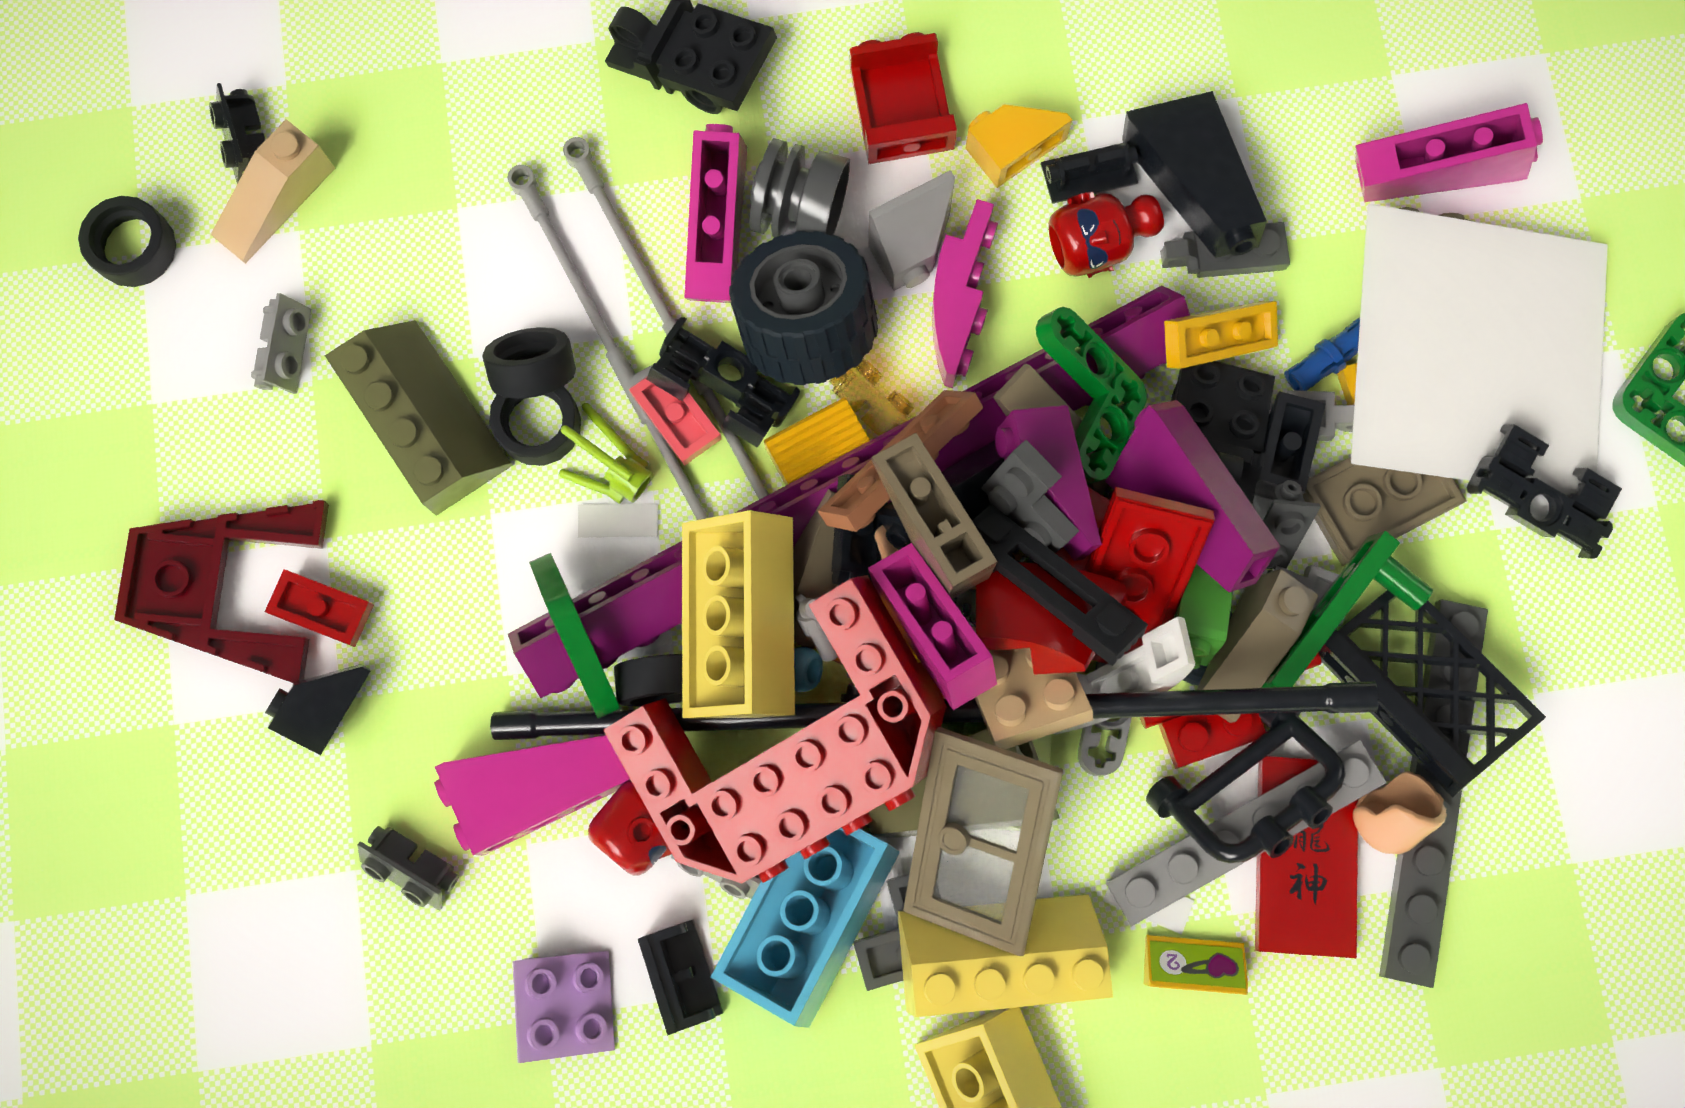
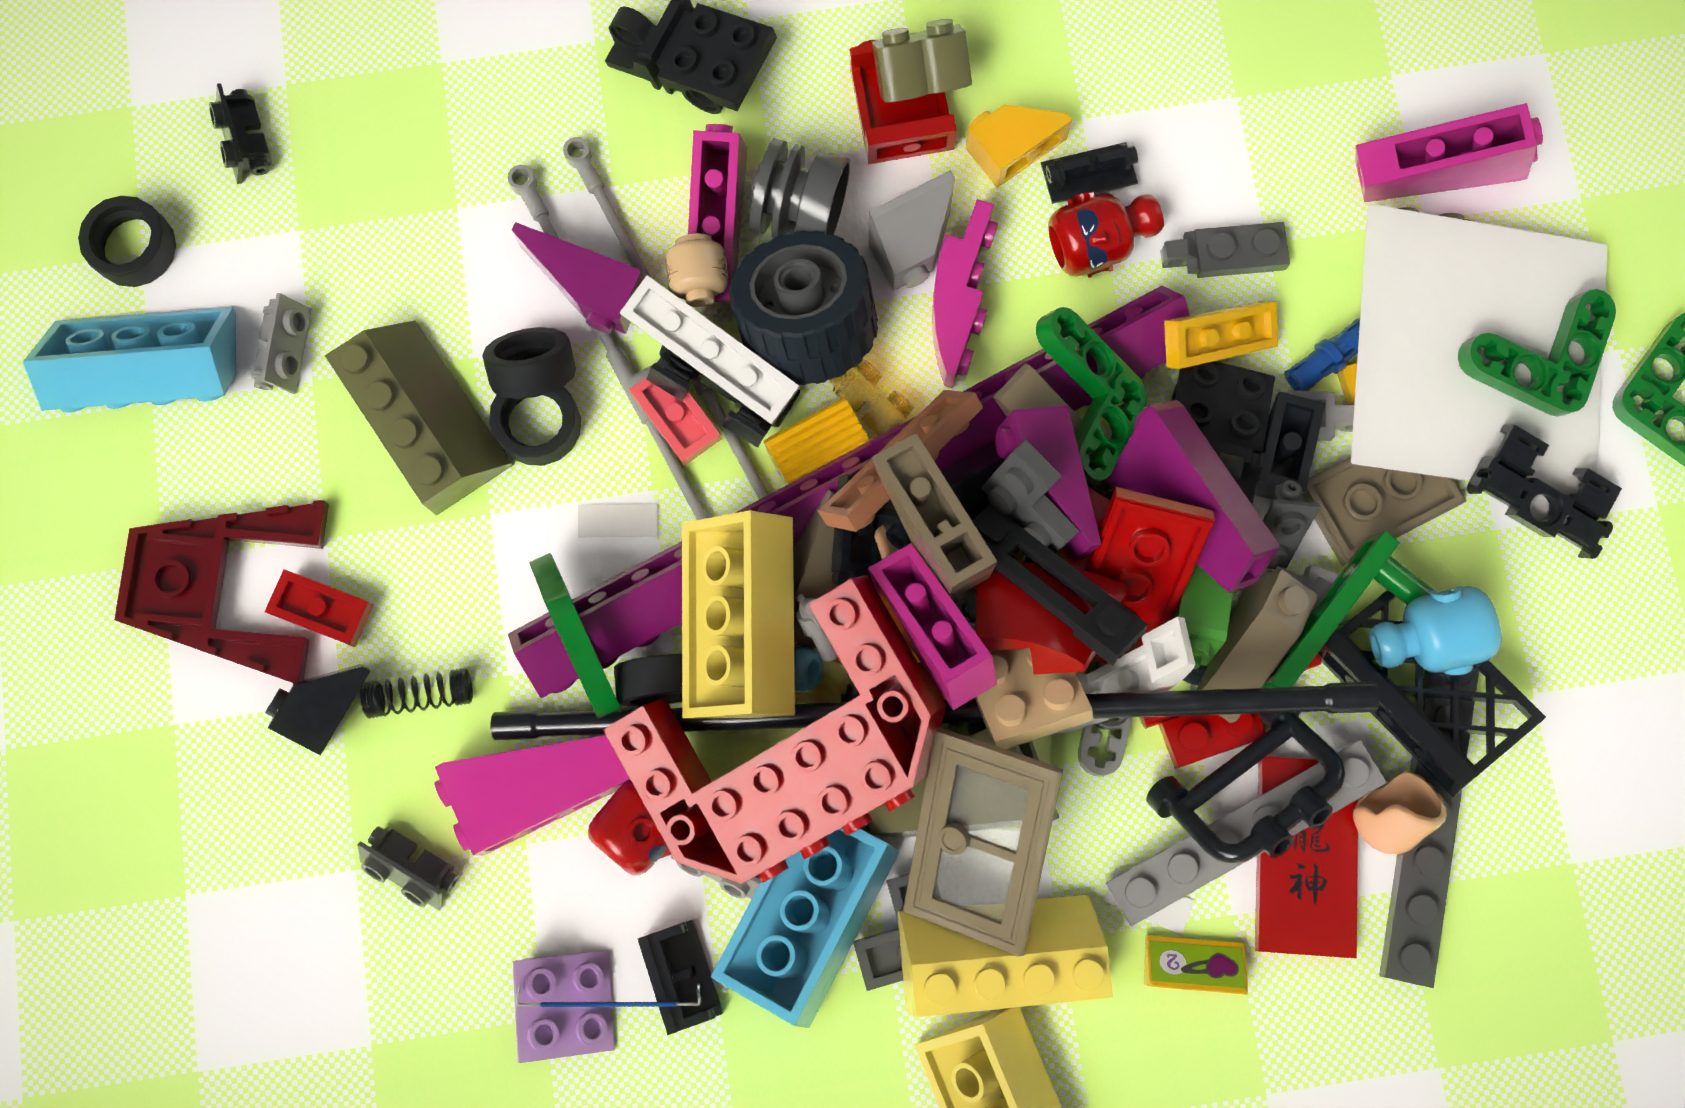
tan slope [210,119,336,264] -> none
lime plant [559,403,653,504] -> none
black slope [1122,91,1267,258] -> none
none -> medium azure slope [23,306,237,413]
none -> black piece [360,668,473,719]
none -> magenta slope [511,222,644,334]
none -> blue piece [516,984,701,1007]
none -> white plate [620,275,800,425]
none -> tan head [665,233,728,307]
none -> olive brick [872,19,972,103]
none -> medium azure piece [1369,586,1502,675]
none -> green beam [1458,289,1616,417]

